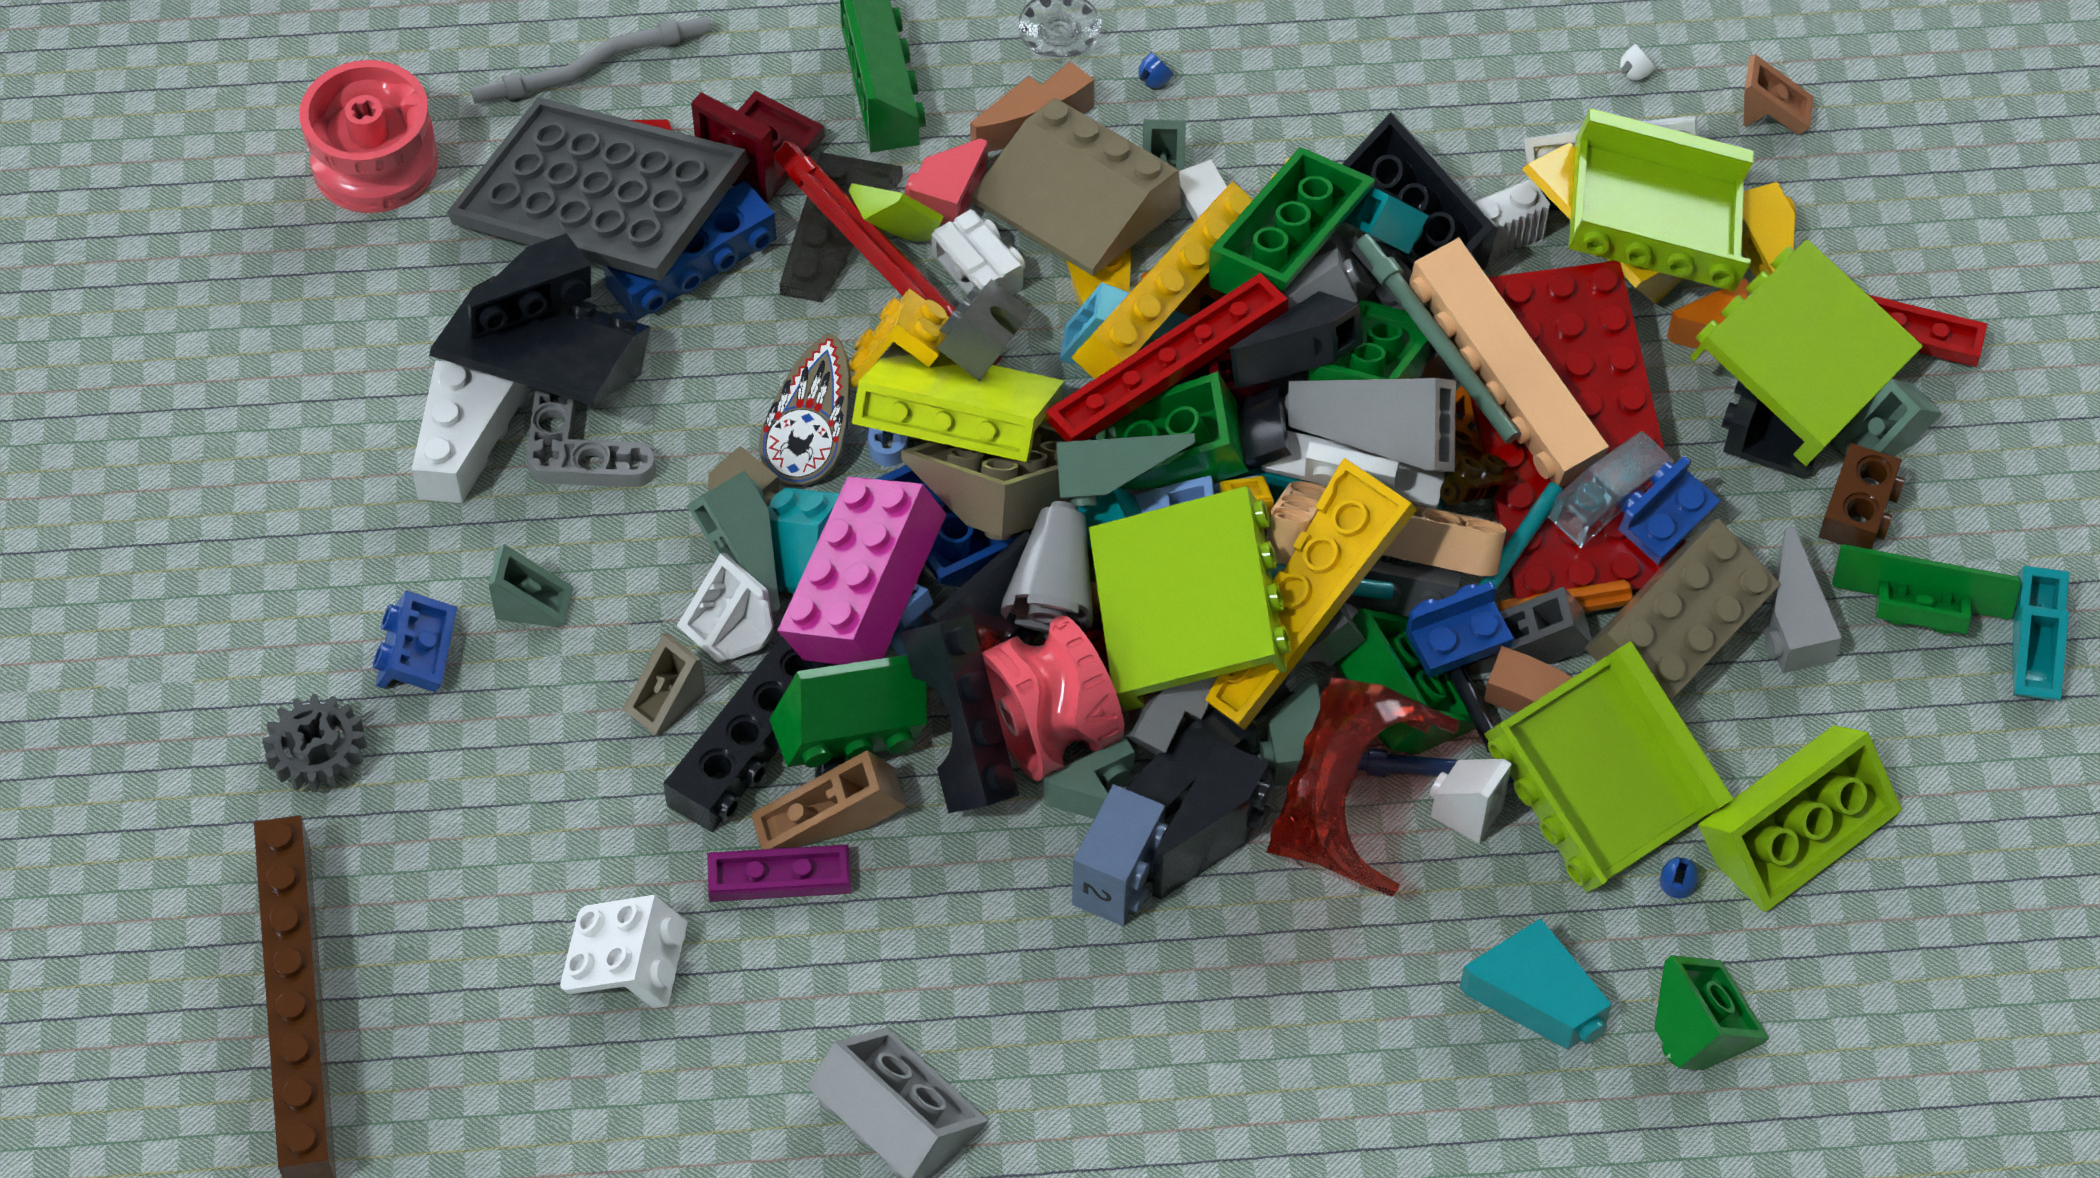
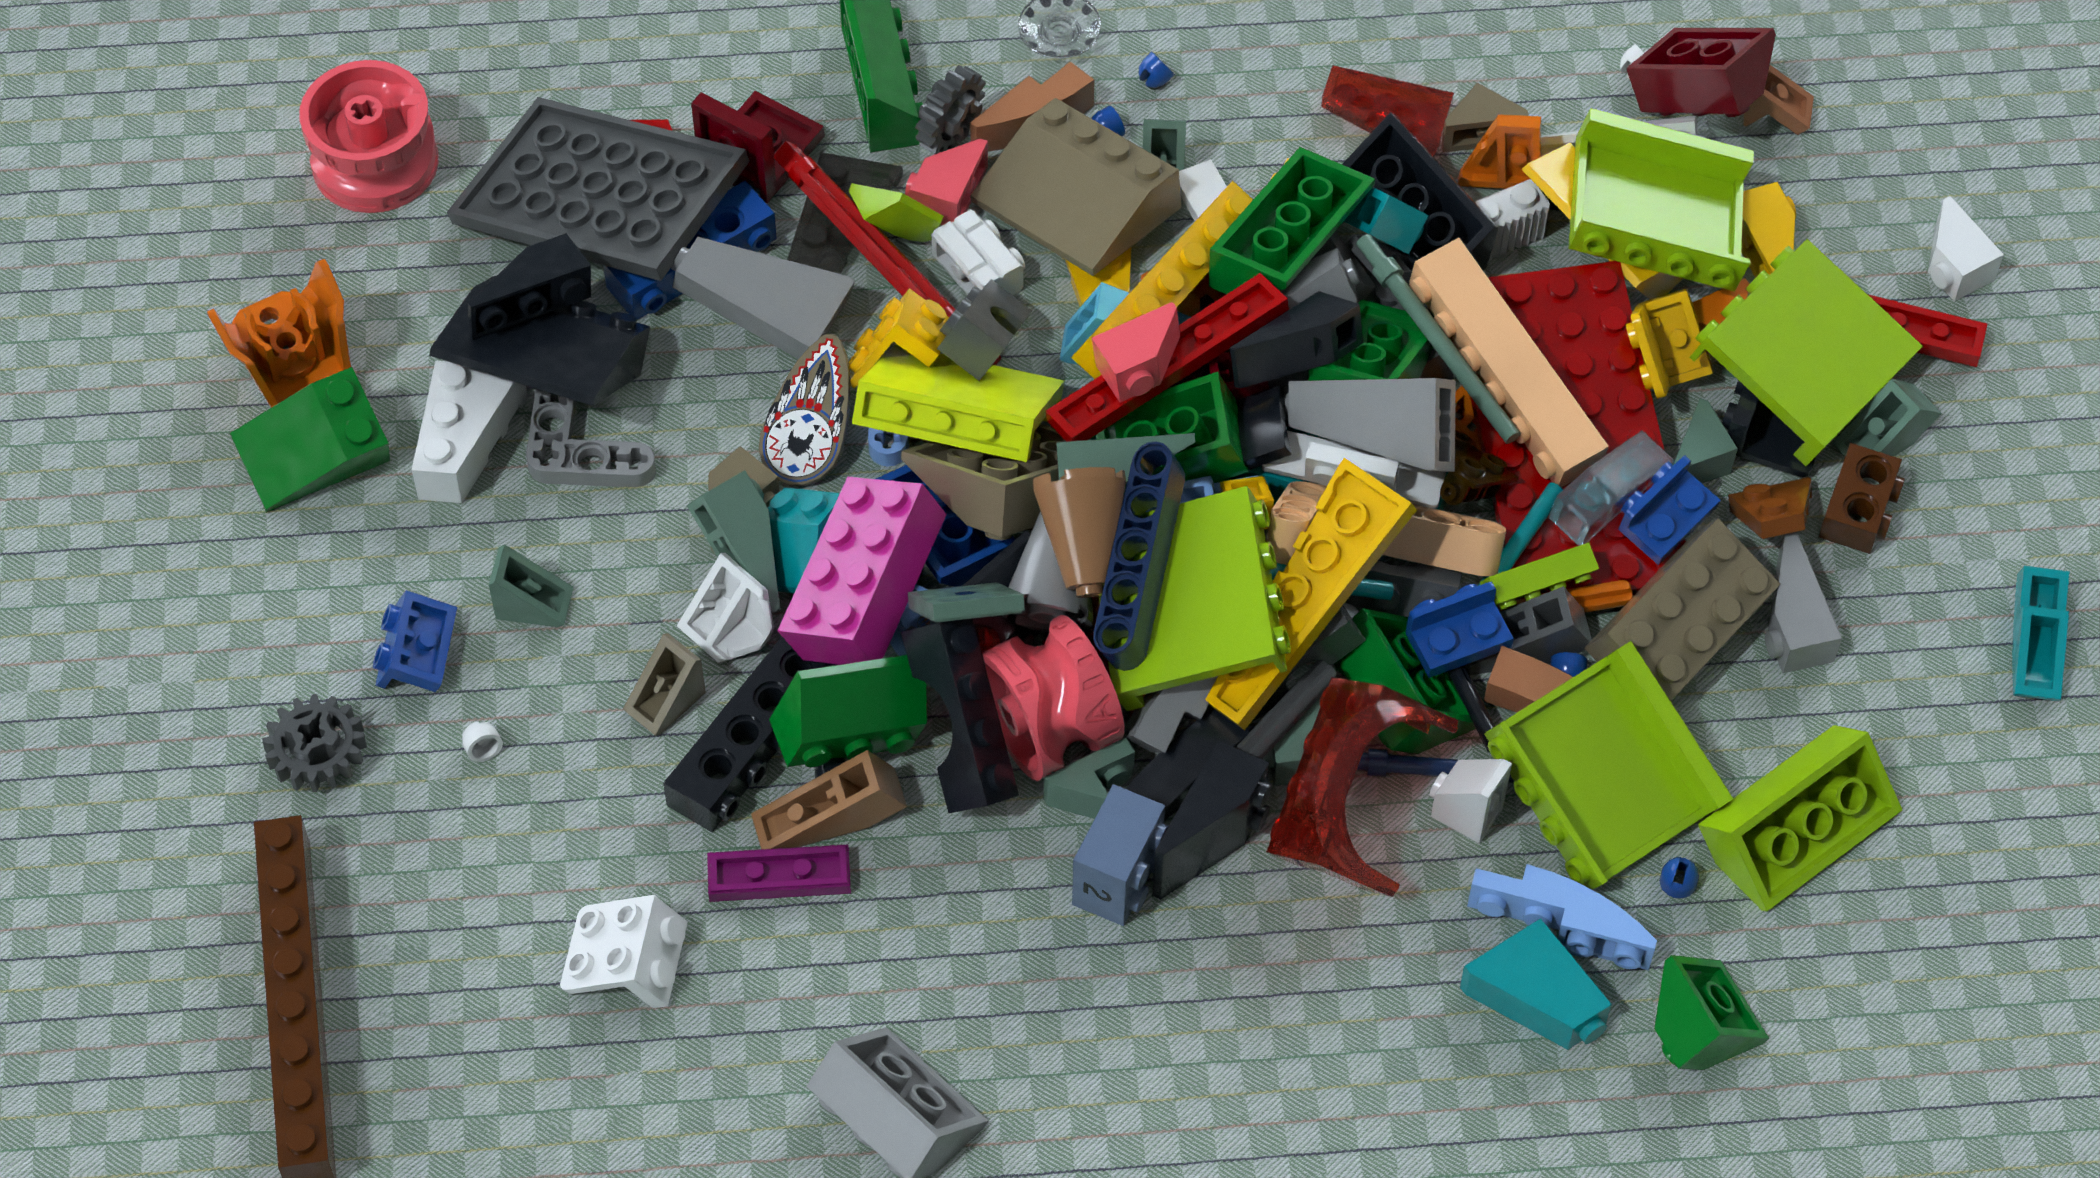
light grey bar [470,16,711,104] -> none
green bracket [1832,545,2021,634] -> none
none -> orange piece [207,259,351,408]
none -> green slope [230,367,390,513]
none -> white hinge [462,722,503,762]
none -> light grey slope [671,237,855,359]
none -> sand green tile [908,582,1025,622]
none -> dark grey gear [915,65,986,154]
none -> medium nougat cone [1033,467,1126,598]
none -> blue hinge [1091,106,1125,137]
none -> coral slope [1092,302,1180,403]
none -> beam [1093,441,1185,671]
none -> dark grey axle [1237,660,1337,759]
none -> clear red wing [1321,65,1454,159]
none -> dark tan slope [1441,83,1529,153]
none -> orange wing [1458,114,1541,189]
none -> light blue slope [1467,864,1657,971]
none -> lime piece [1479,543,1599,610]
none -> blue hinge [1551,652,1588,677]
none -> dark red slope [1626,28,1776,117]
none -> yellow bracket [1626,288,1714,399]
none -> sand green slope [1673,398,1737,483]
none -> dark orange wing [1728,477,1813,539]
none -> white slope [1928,196,2004,302]

